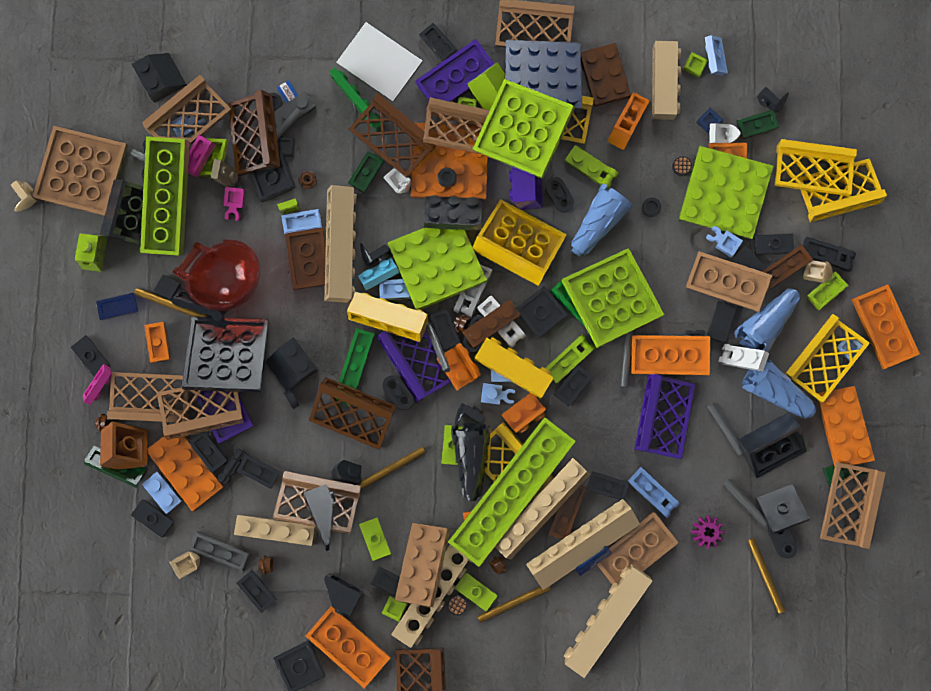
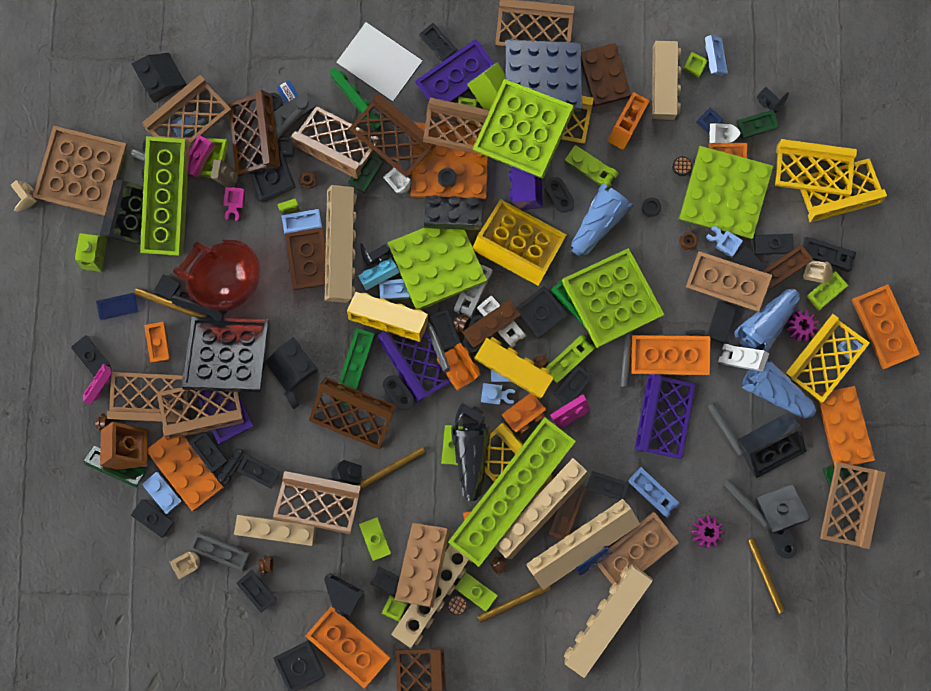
slope [304,484,336,551] -> none
none -> medium nougat fence [291,106,380,179]
none -> reddish brown plate [533,354,550,369]
none -> dark pink plate [550,395,591,429]
none -> reddish brown plate [679,232,698,250]
none -> magenta gear [785,310,819,342]

